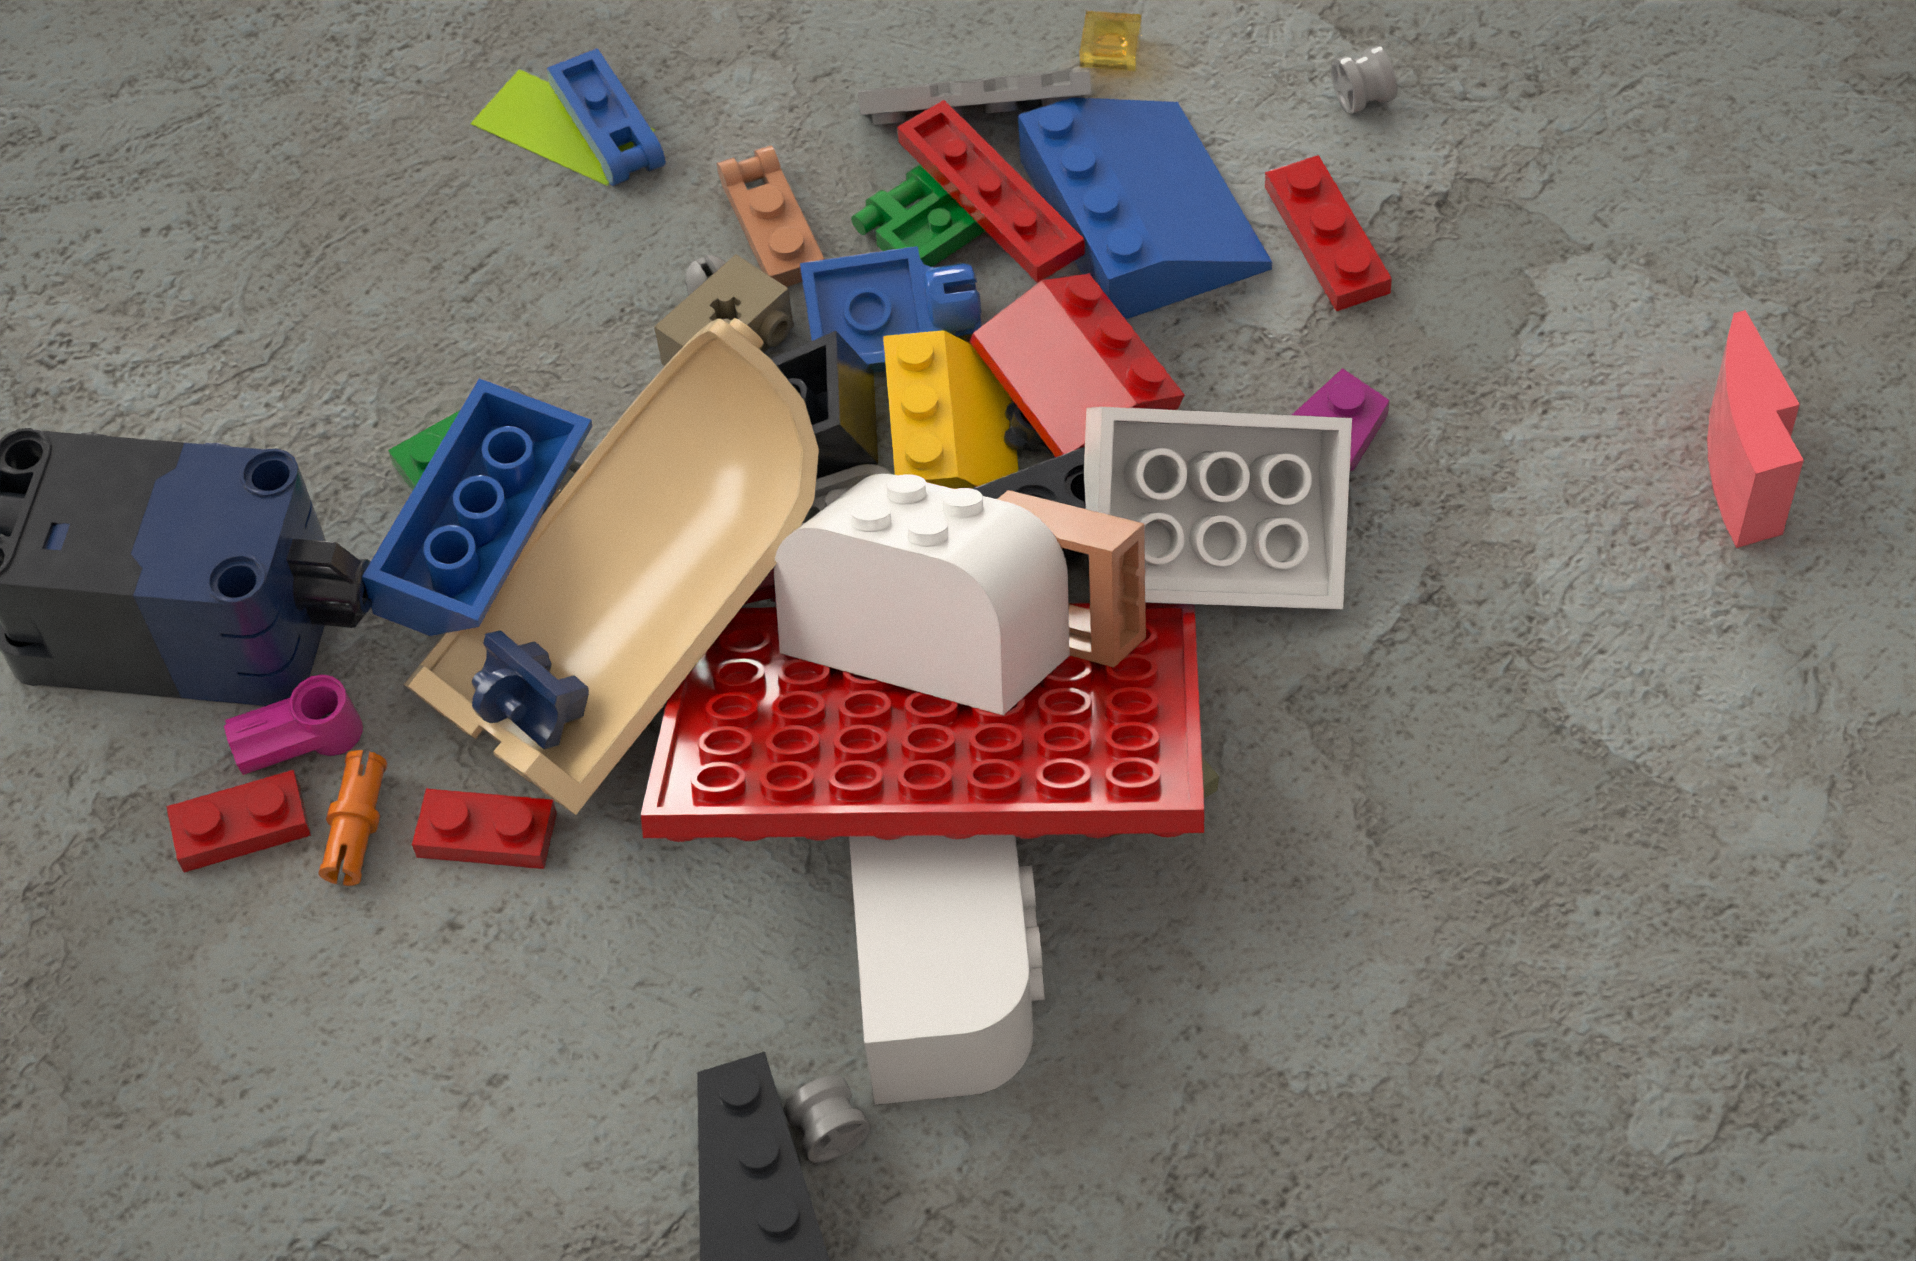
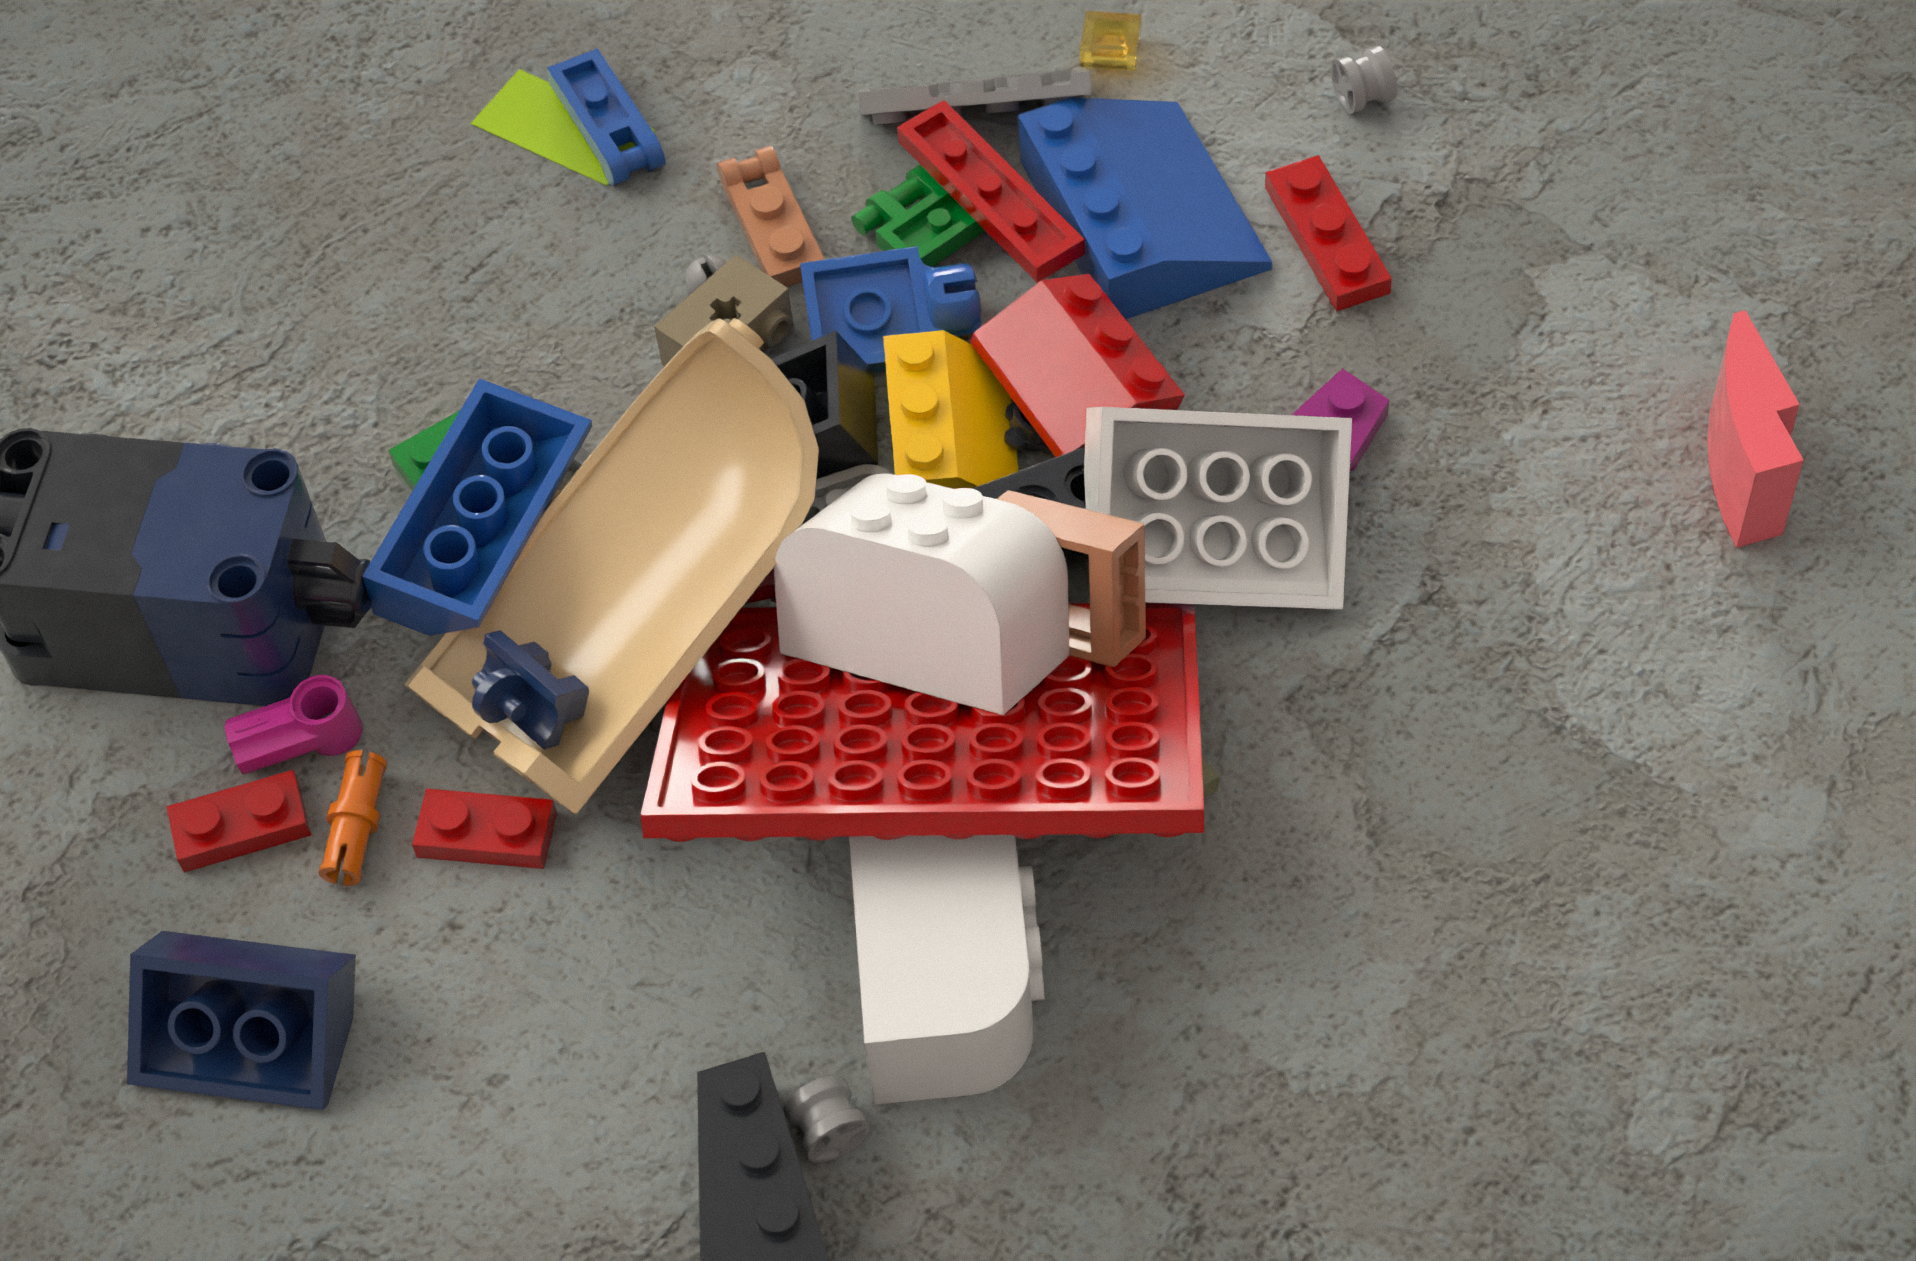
none -> dark blue slope [127,931,356,1110]

